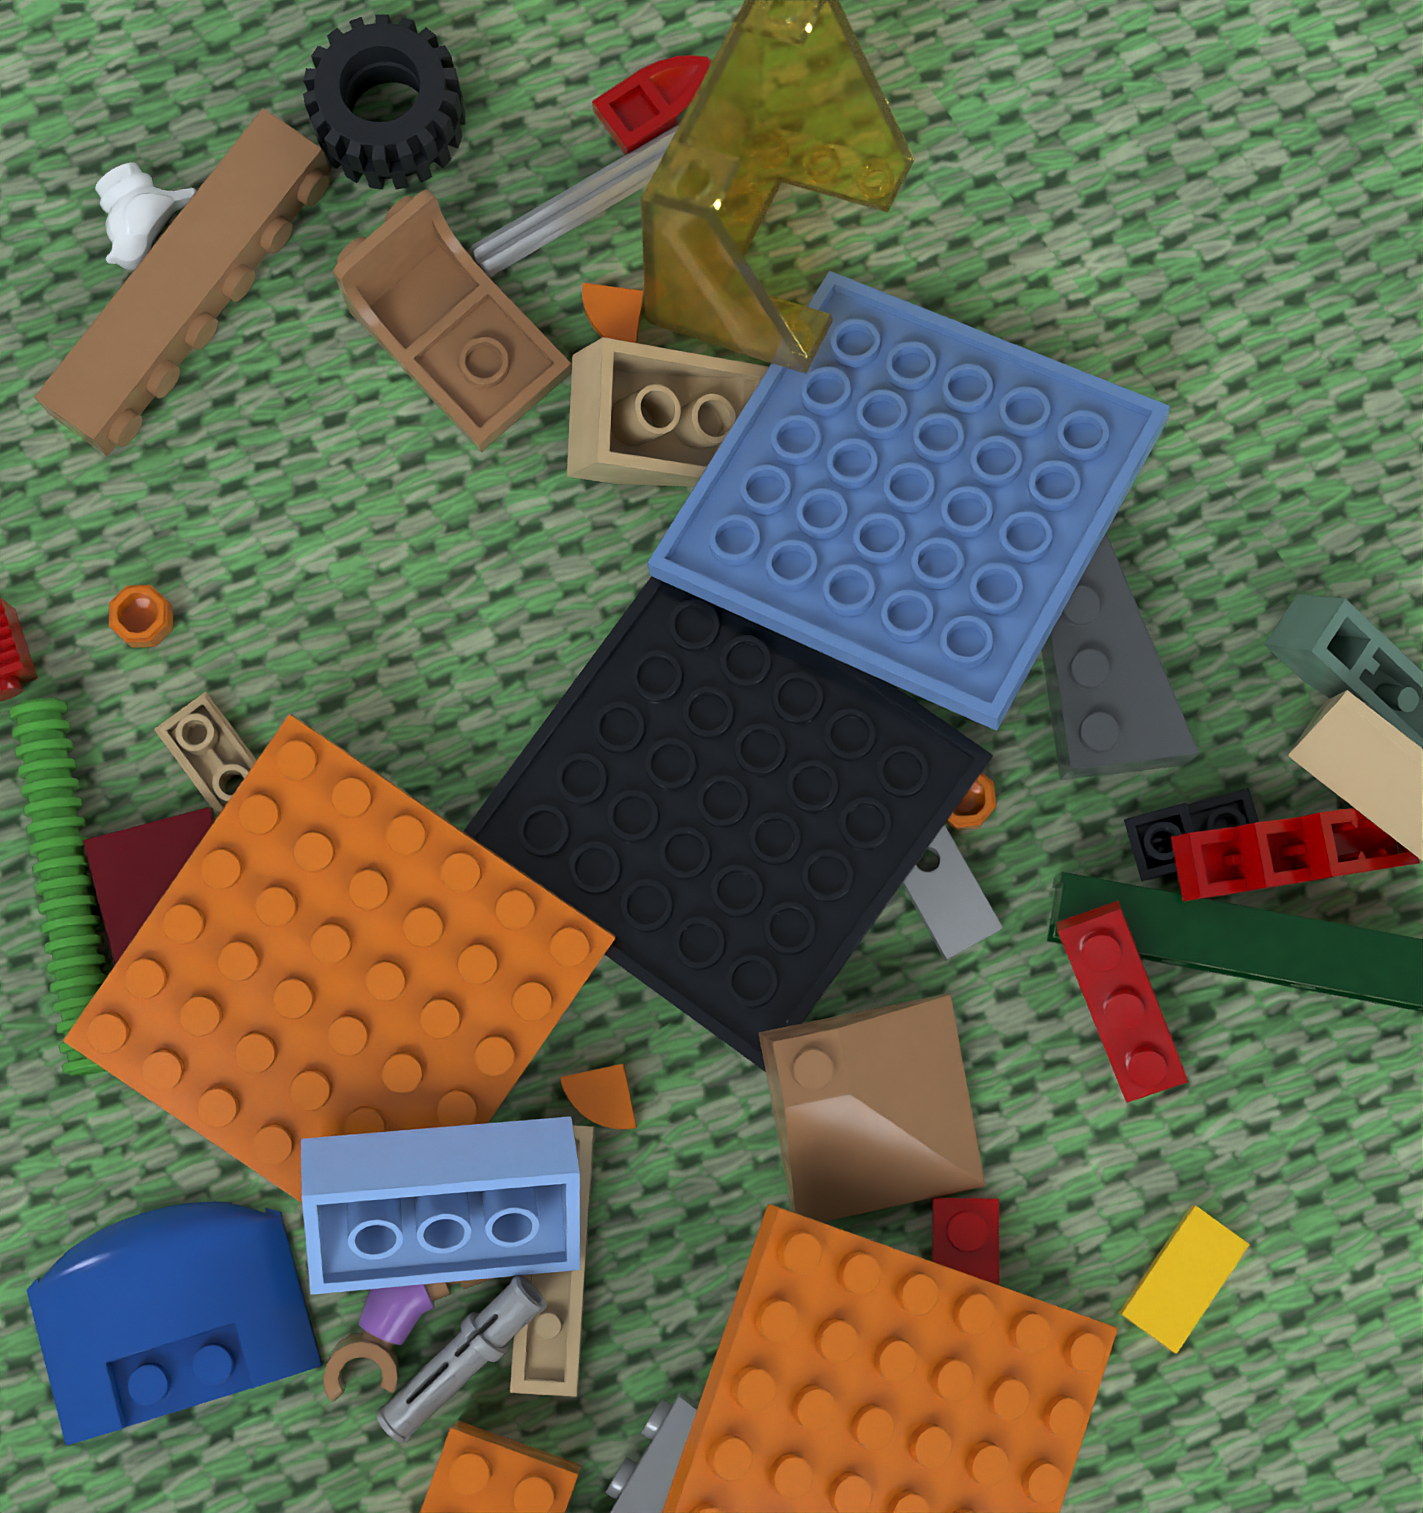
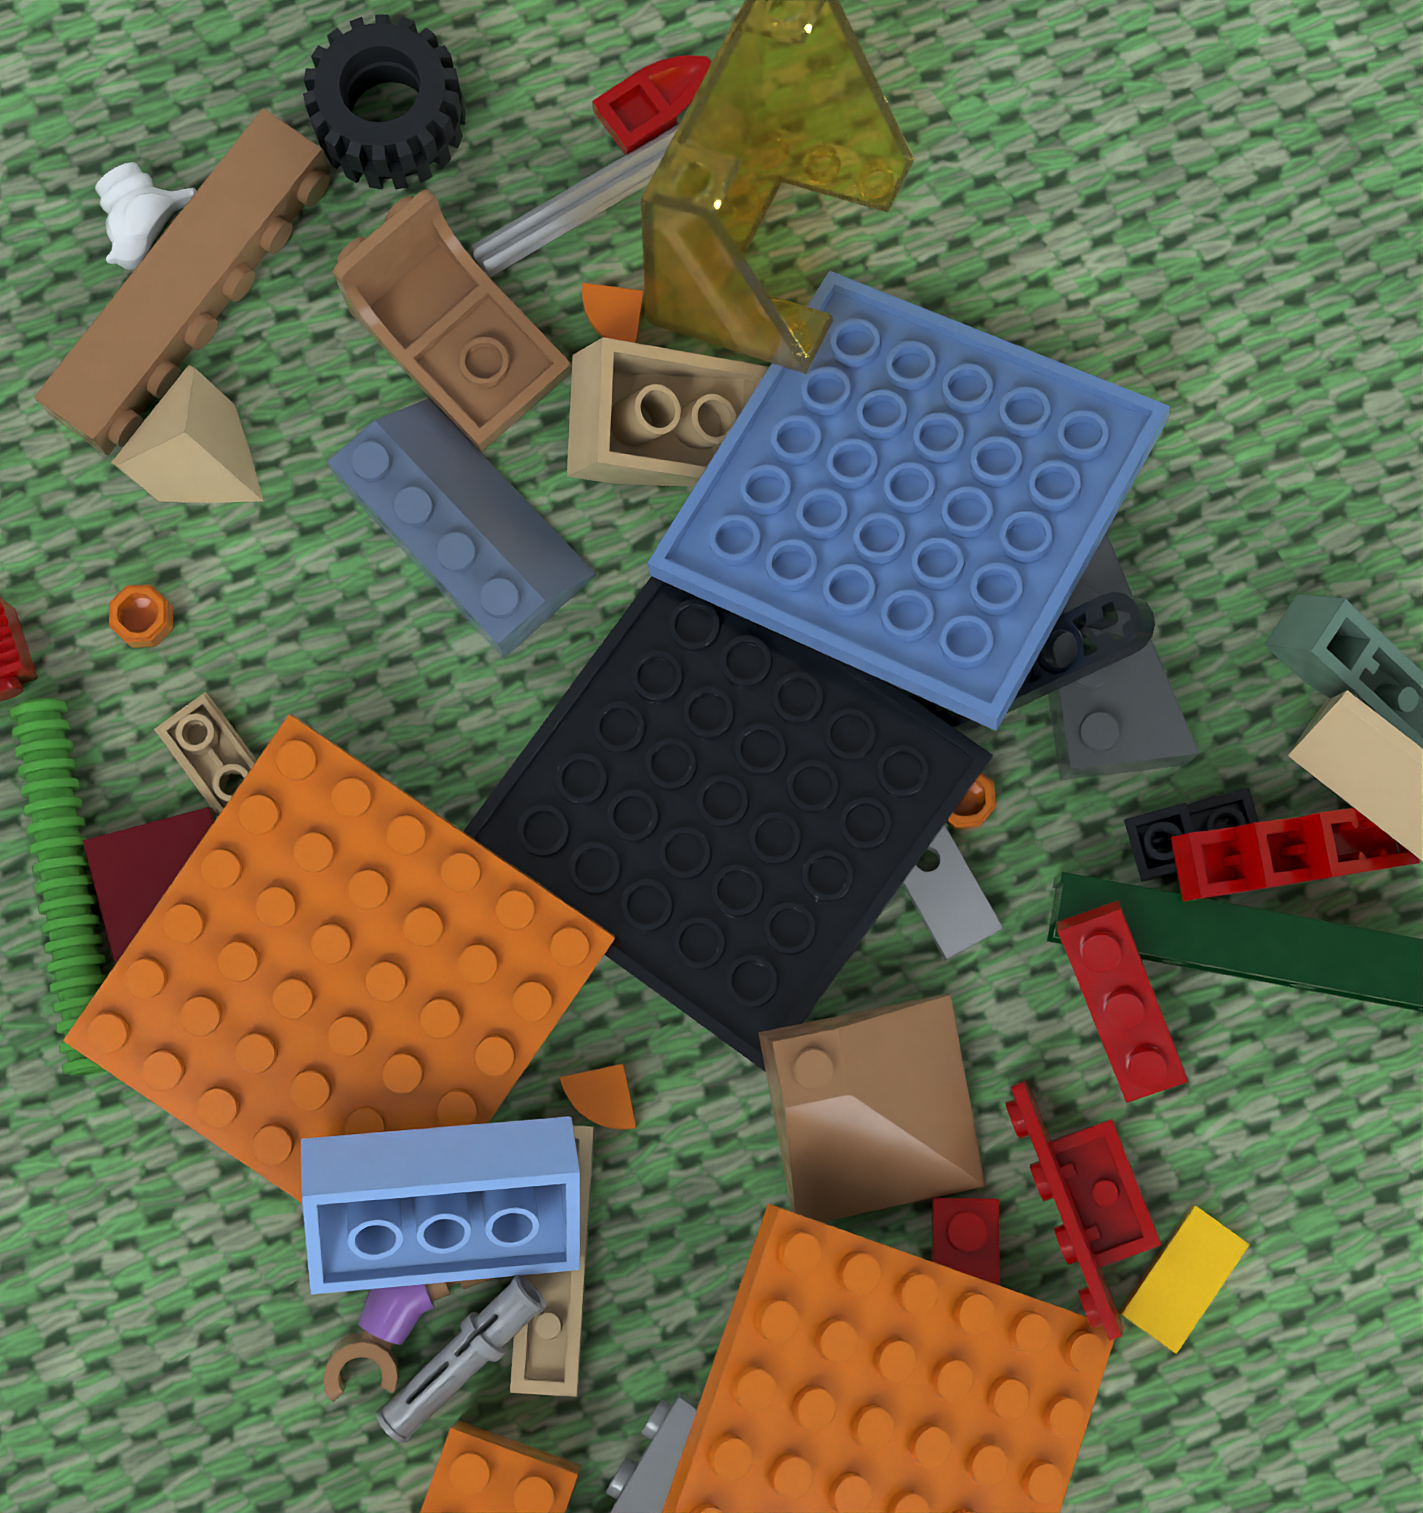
blue slope [27,1201,323,1445] -> none
none -> tan slope [111,365,263,503]
none -> sand blue slope [327,398,596,659]
none -> black beam [926,592,1155,730]
none -> red bracket [1005,1080,1162,1341]

